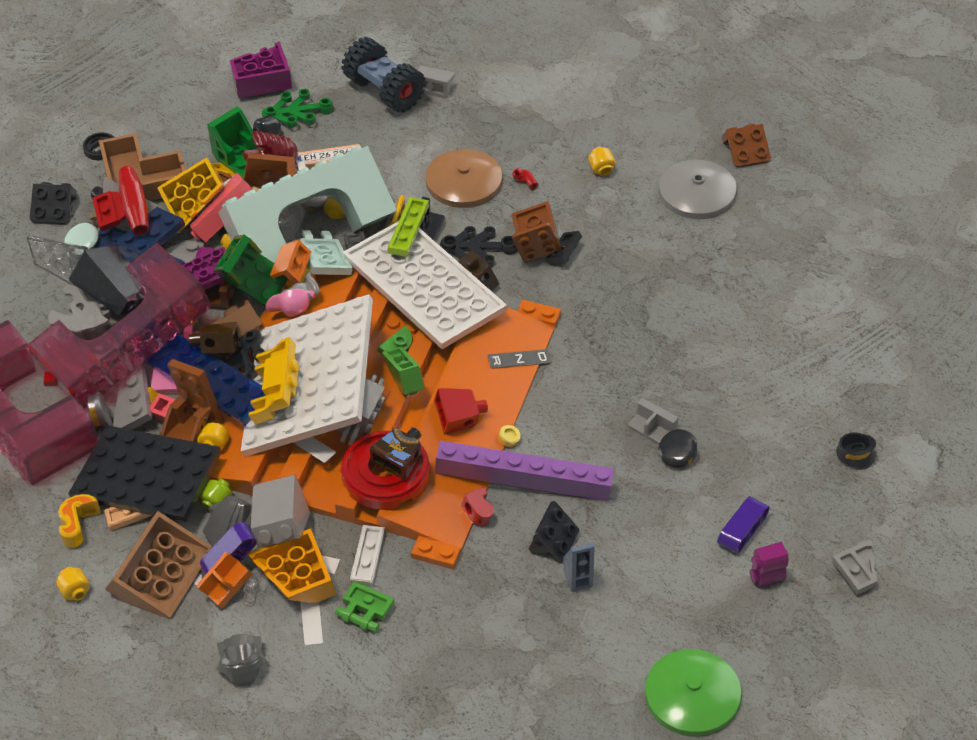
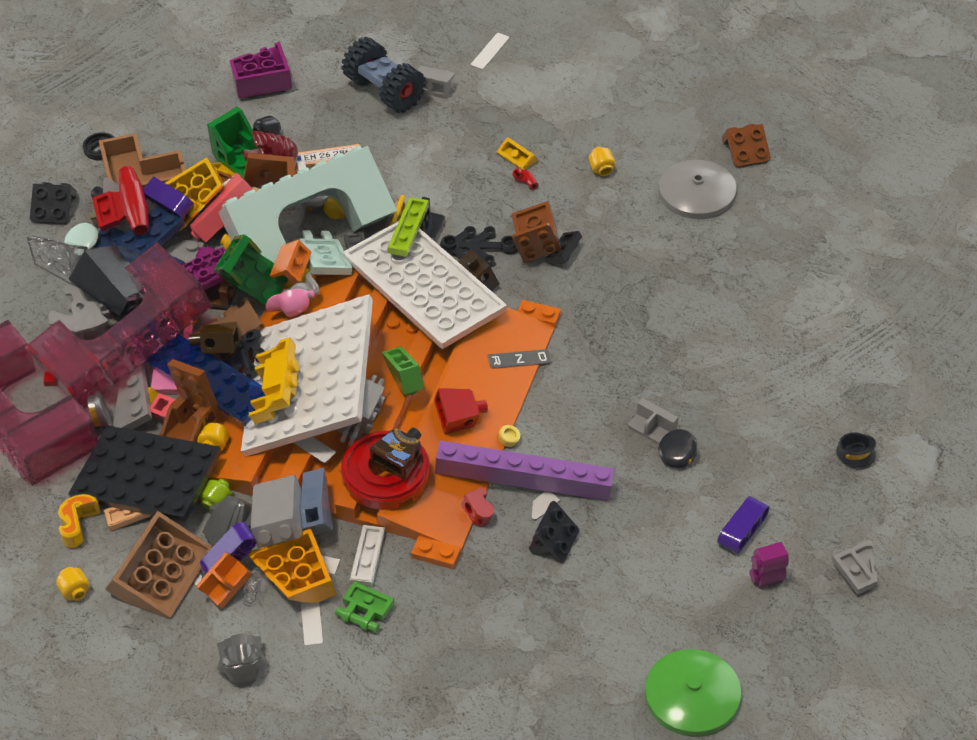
green plant [262,88,334,128] -> none
bright green plate [377,325,412,354] -> none
medium nougat dish [426,149,502,208] -> none
sand blue slope [563,543,595,592] -> none
none -> dark purple beam [143,176,194,218]
none -> sand blue slope [300,468,333,535]
none -> white sticker [471,33,509,69]
none -> yellow slope [496,137,539,170]
none -> white sticker [532,491,560,519]

